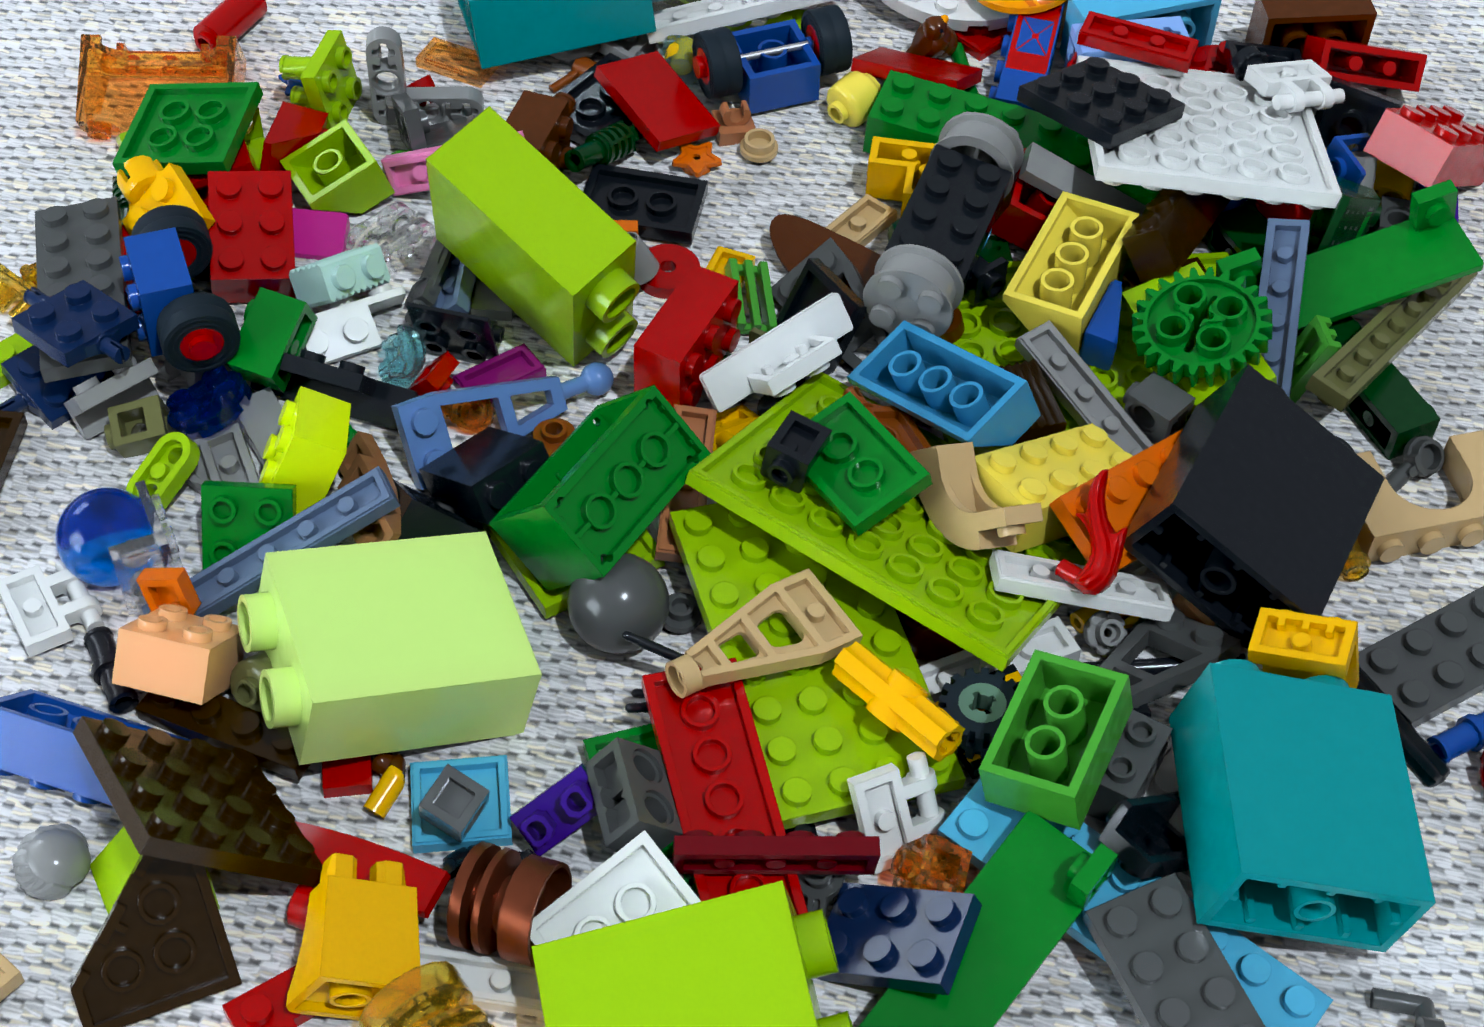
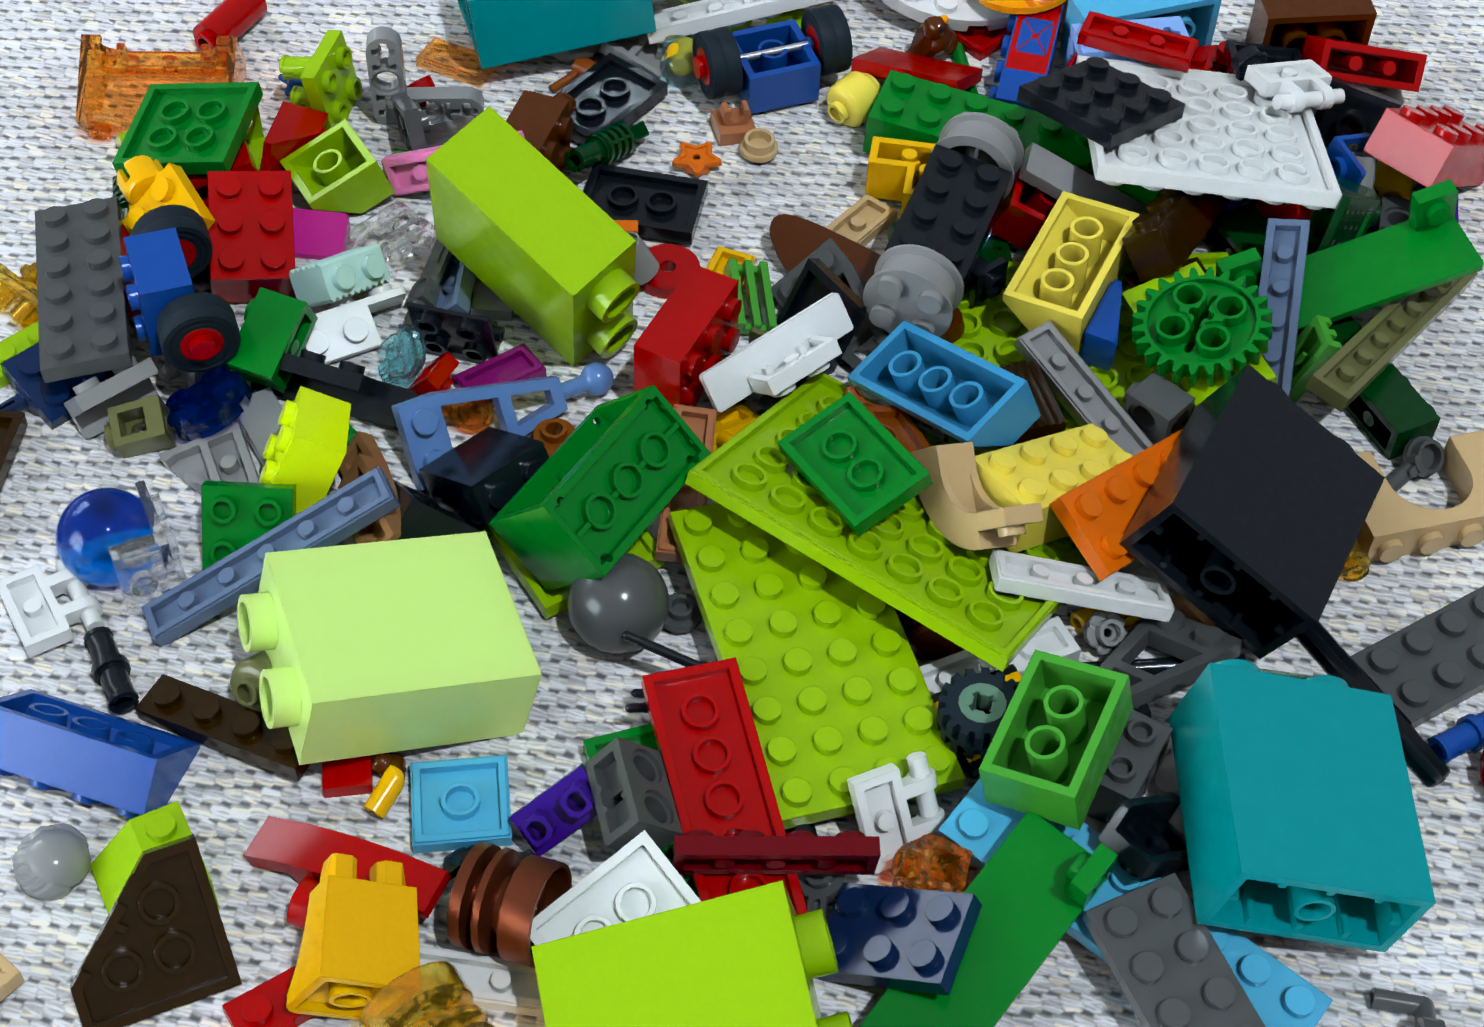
dark blue plate [11,280,140,368] -> none
dark brown plate [72,716,323,887] -> none
light nougat brick [112,604,245,705] -> none
lime plate [125,432,200,516] -> none
orange plate [136,567,201,615] -> none
dark grey brick [419,763,490,843] -> none
red tile [594,51,720,152] -> none
tan plate [665,568,863,698] -> none
black bracket [760,410,832,493] -> none
yellow piece [832,641,965,762] -> none
red piece [1055,469,1128,595] -> none
yellow bracket [1247,607,1359,688] -> none

